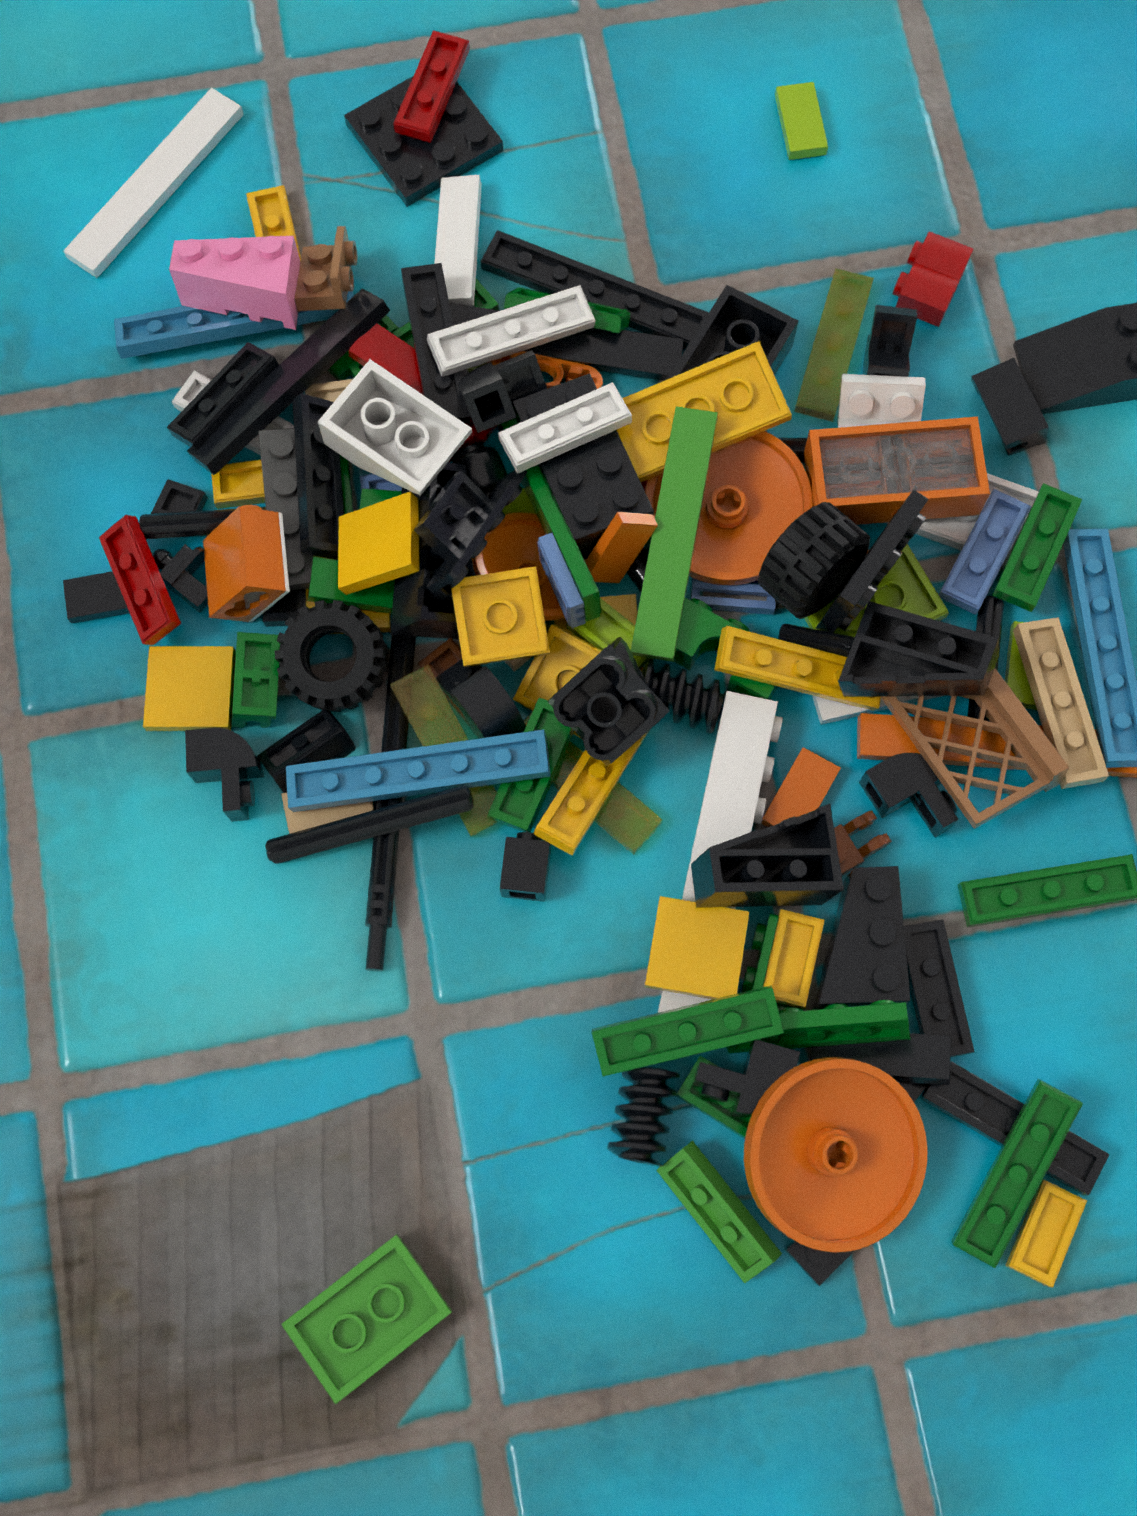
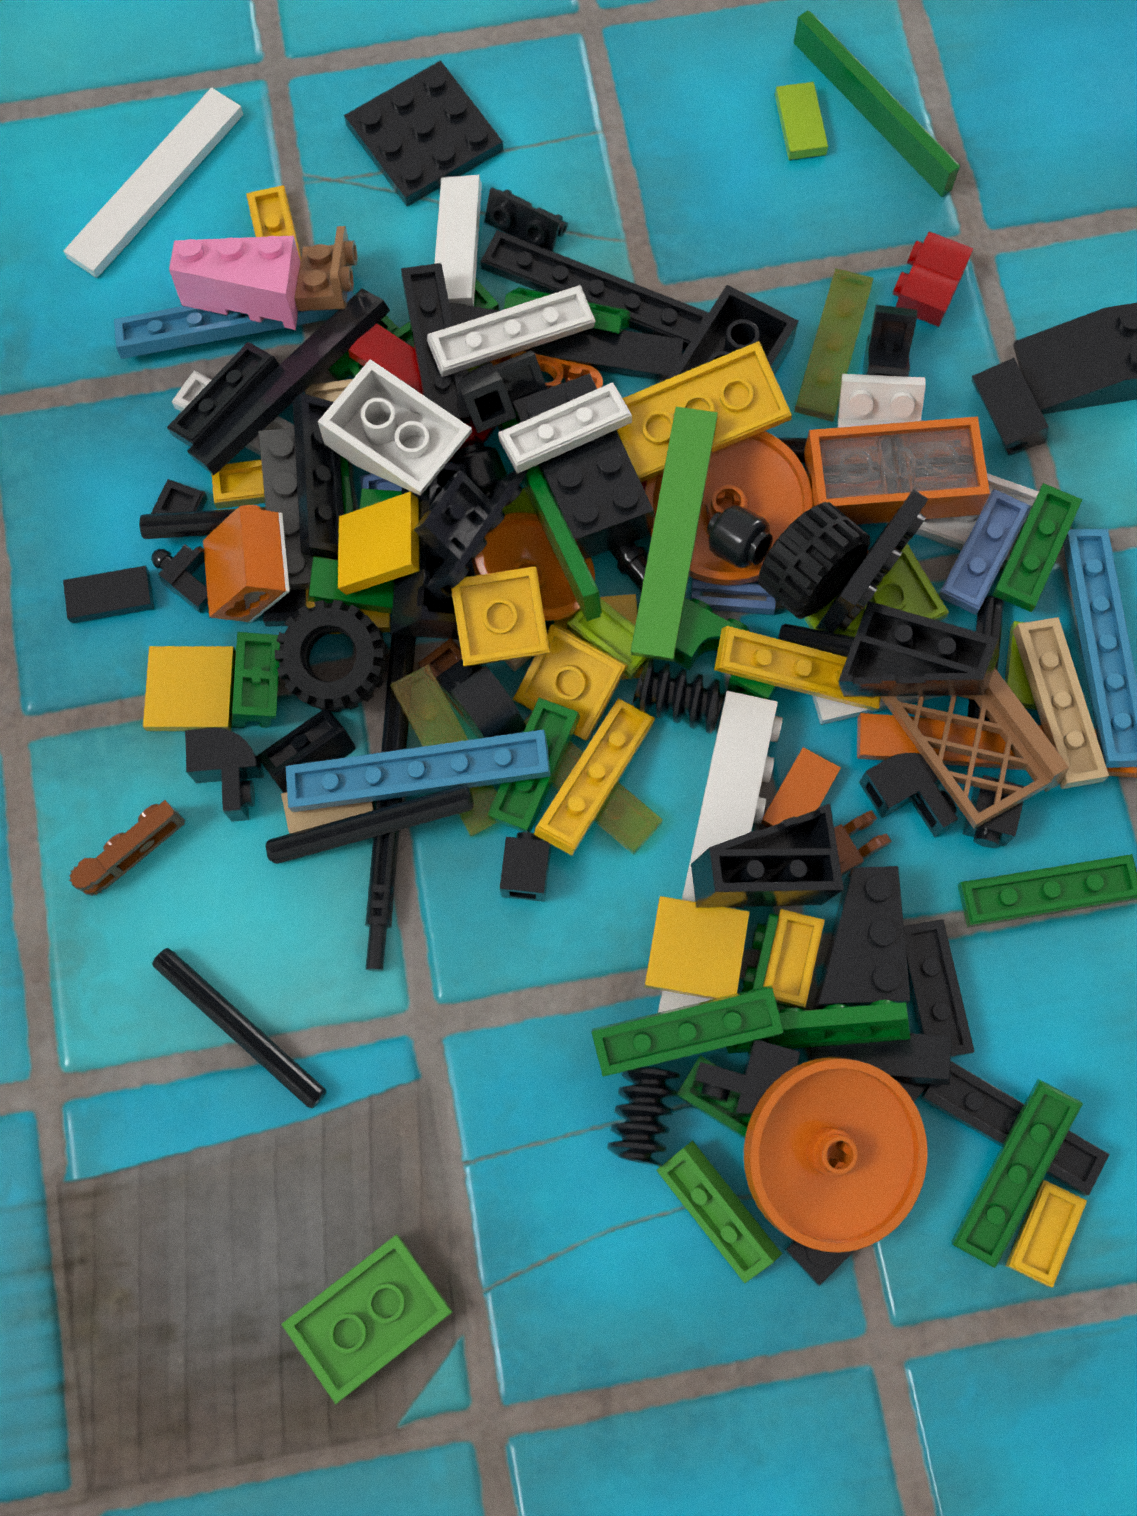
red tile [99,515,181,645] -> none
red tile [393,30,470,143] -> none
medium blue tile [537,533,586,628] -> none
black piece [547,637,670,767] -> none
orange tile [585,512,658,583] -> none
none -> dark orange hinge [69,800,185,896]
none -> black axle [152,948,326,1108]
none -> black hinge [484,187,568,252]
none -> black head [707,505,773,568]
none -> green tile [794,10,960,197]
none -> black brick [962,775,1025,848]

